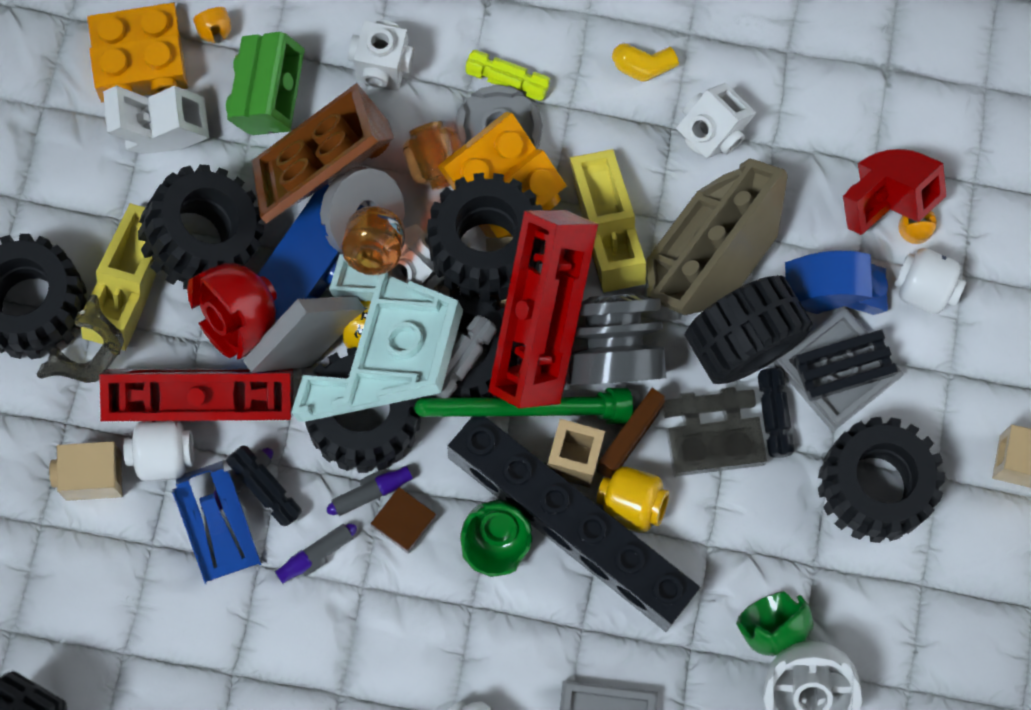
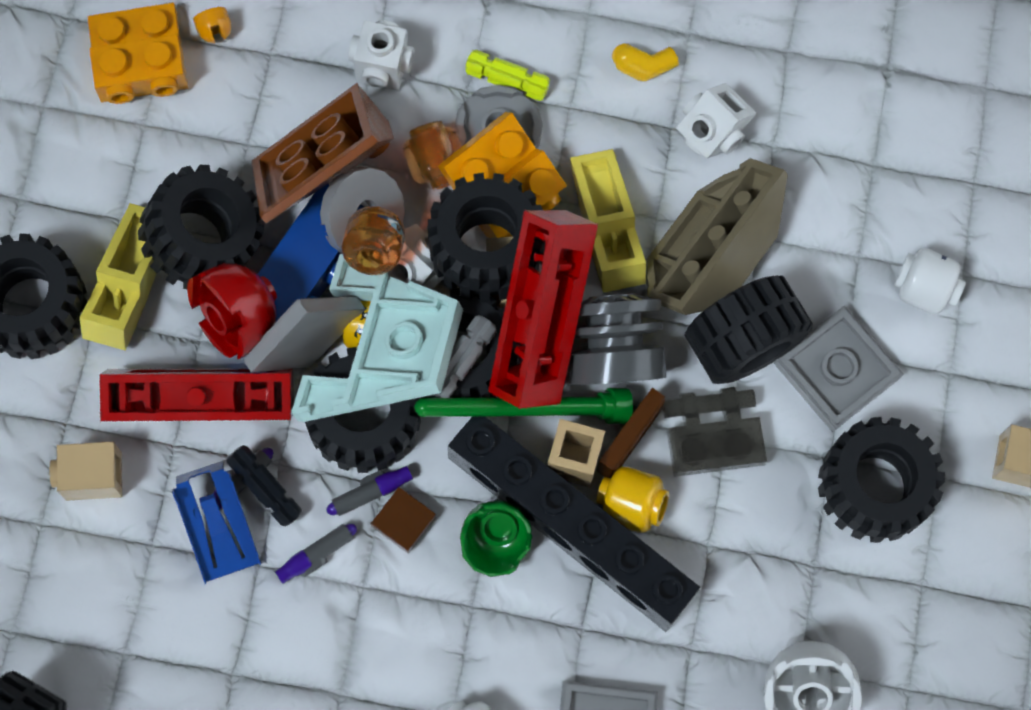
clear smoke helmet [37,294,124,383] -> none
white brick [103,85,209,154] -> none
white head [123,421,194,481] -> none
bright green brick [226,32,305,135] -> none
green hair [736,591,814,656] -> none
black axle [758,368,795,458] -> none
blue brick [785,251,888,315] -> none
black tile [794,329,898,402] -> none
red brick [843,149,947,235] -> none
light orange hinge [898,211,937,244] -> none

